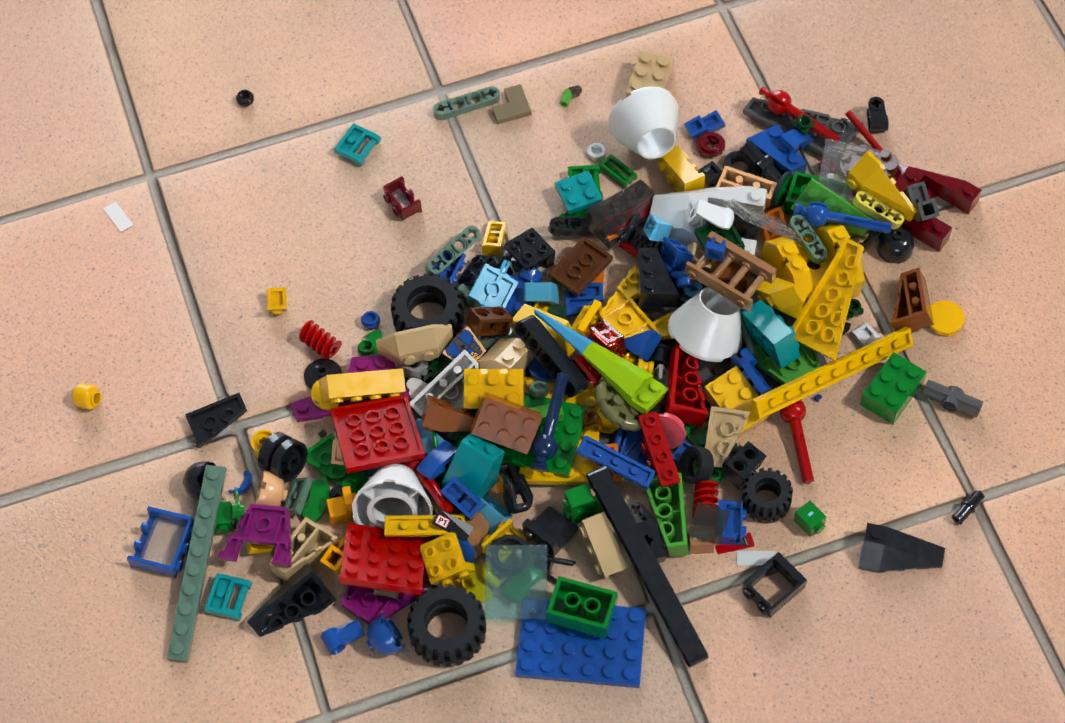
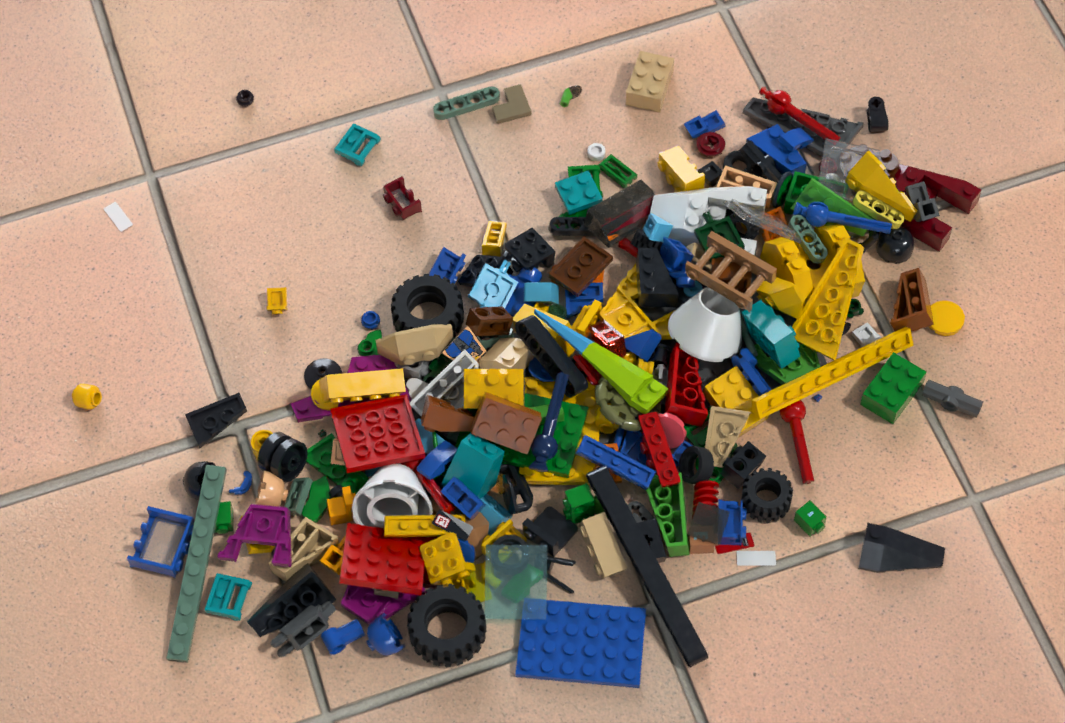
green plate [230,489,244,530] -> none
red piece [299,320,342,359] -> none
sand green beam [425,226,481,276] -> none
sand green tile [458,284,475,309] -> none
sand green tile [529,381,549,398] -> none
green brick [546,576,618,638] -> none
reddish brown tile [583,410,602,431] -> none
white cone [608,87,679,159] -> none
black piece [617,213,641,244] -> none
white piece [688,200,734,230] -> none
blue tile [704,237,726,262] -> none
black window [742,552,807,618] -> none
dark green plate [793,115,814,134] -> none
red bar [845,110,884,152] -> none
black axle [952,490,985,525] -> none
none -> dark grey hinge [271,601,336,657]

